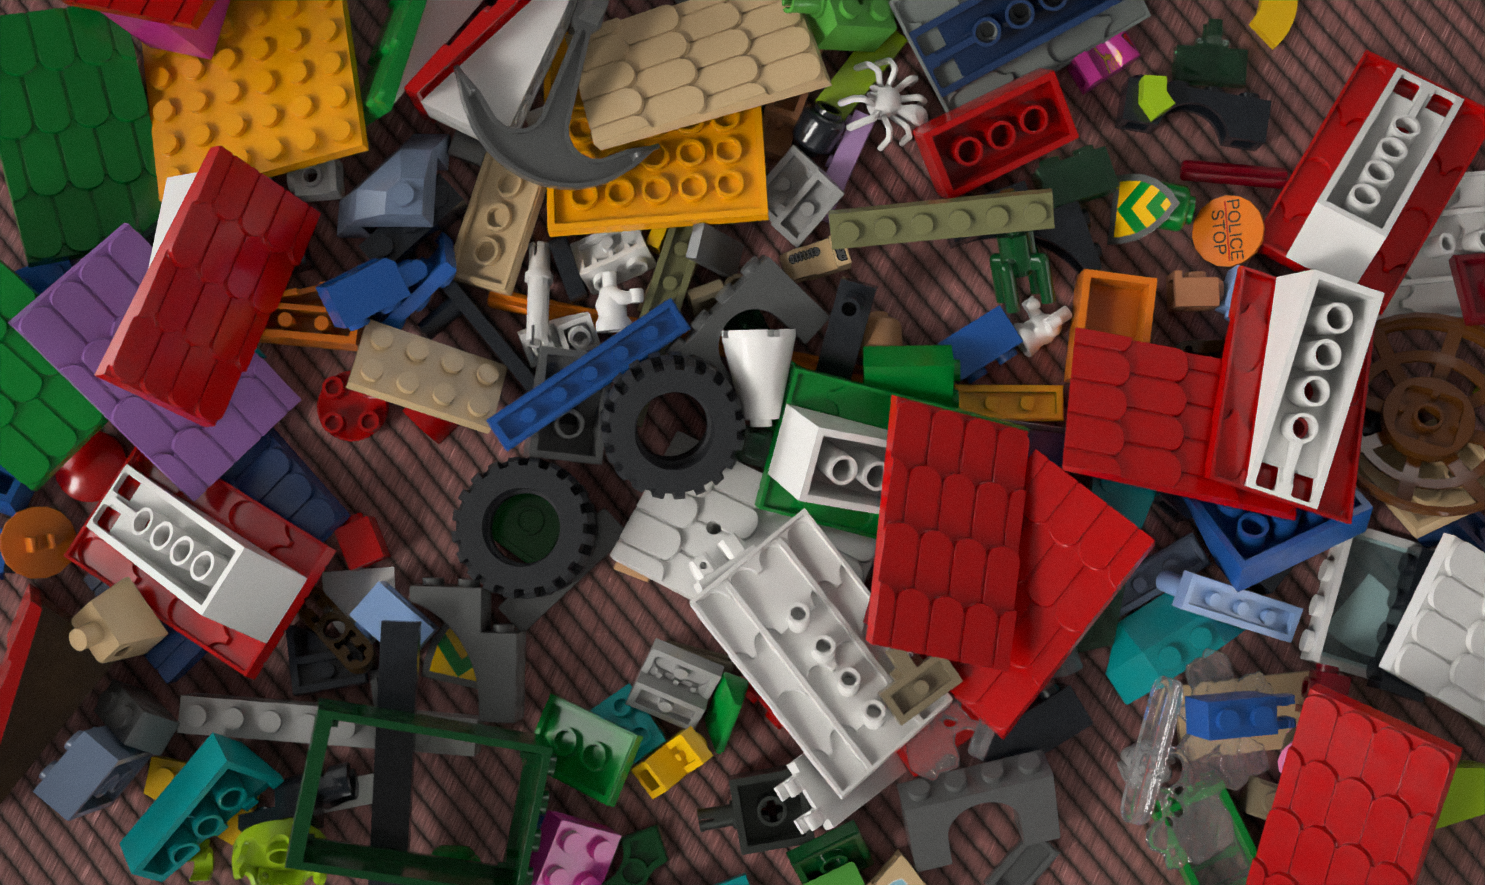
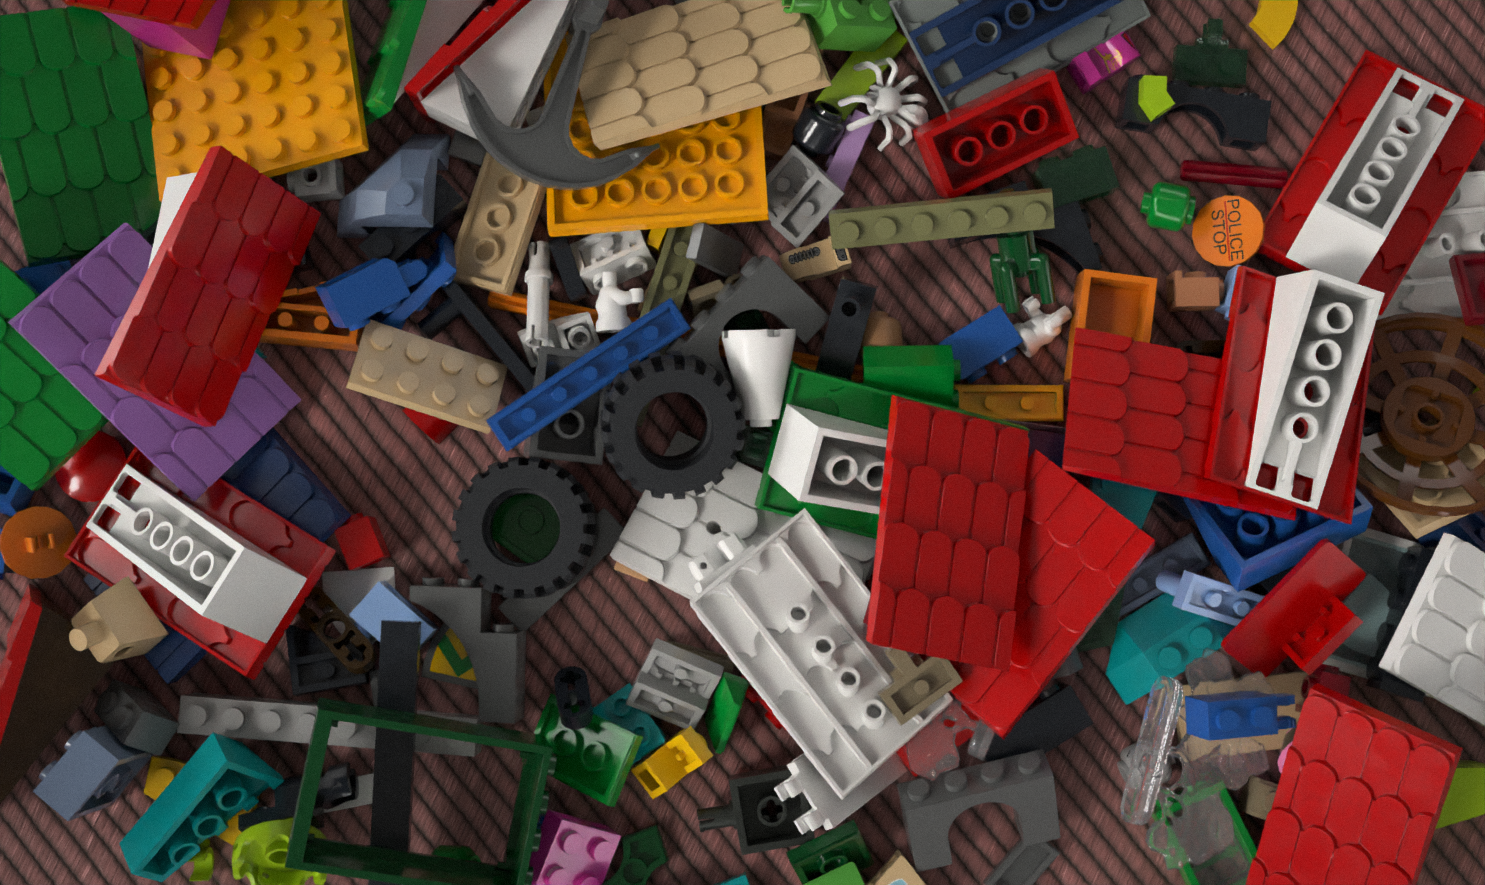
red dish [317,370,389,442] -> none
sticker [1107,174,1180,245] -> none
none -> black beam [554,666,593,730]
none -> red bracket [1221,539,1366,679]

